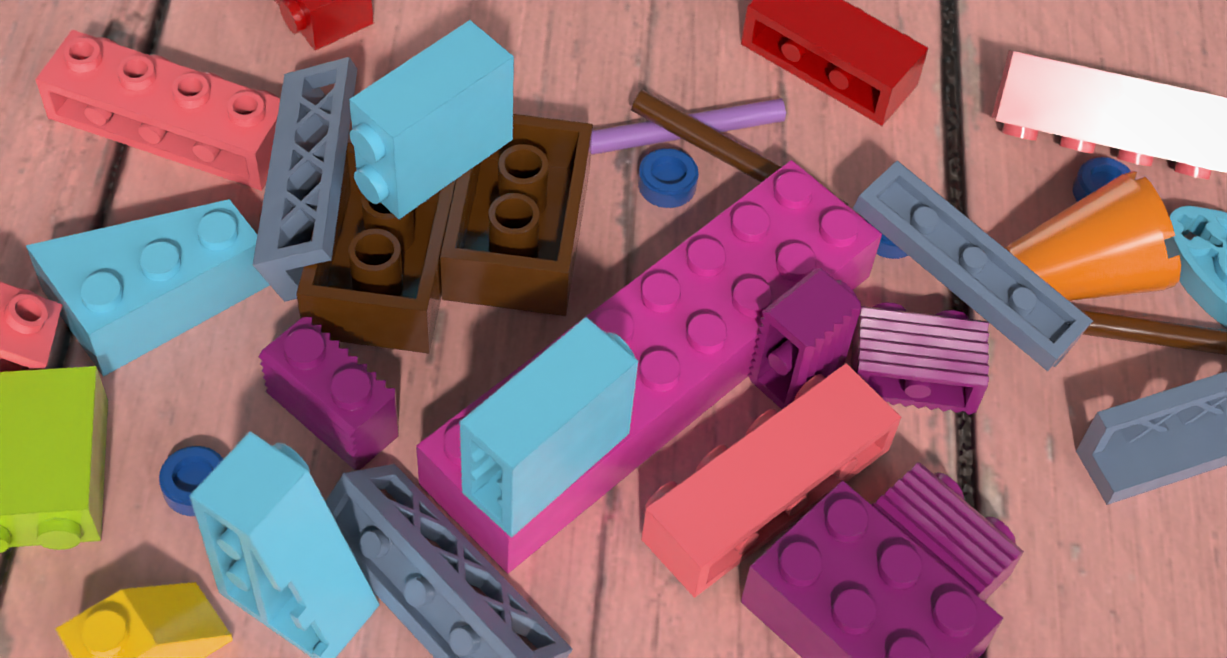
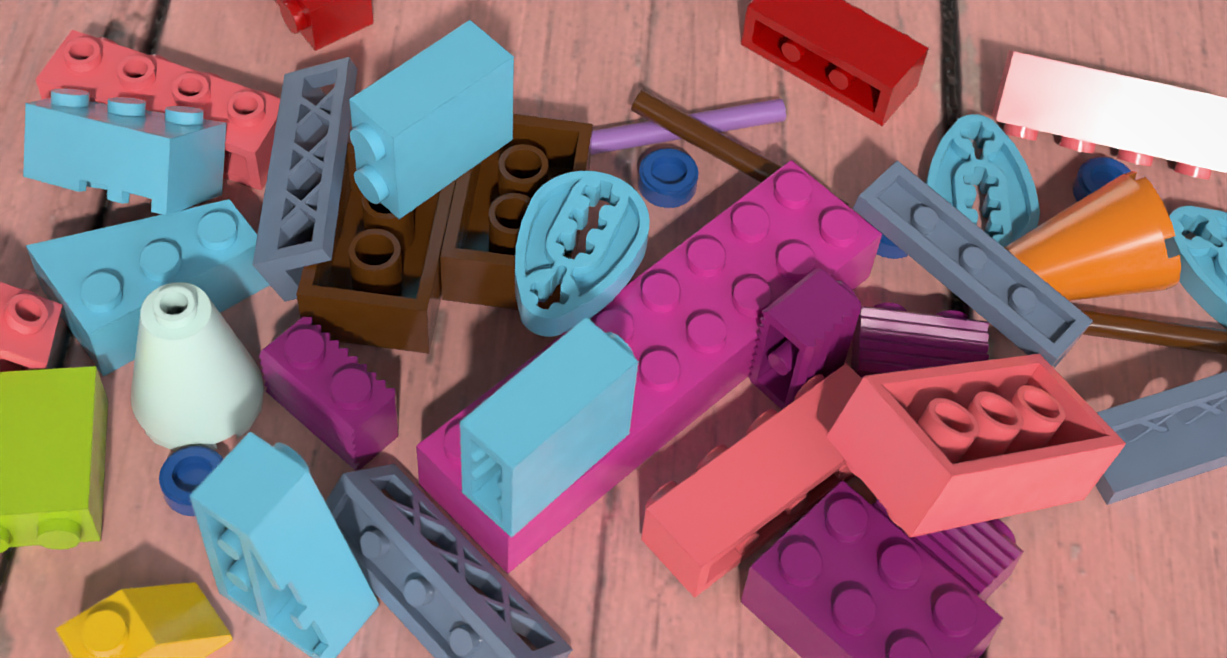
none -> medium azure wedge [23,88,226,216]
none -> light aqua cone [131,282,264,452]
none -> medium azure piece [515,171,650,337]
none -> coral brick [826,354,1126,538]
none -> medium azure piece [925,114,1040,247]

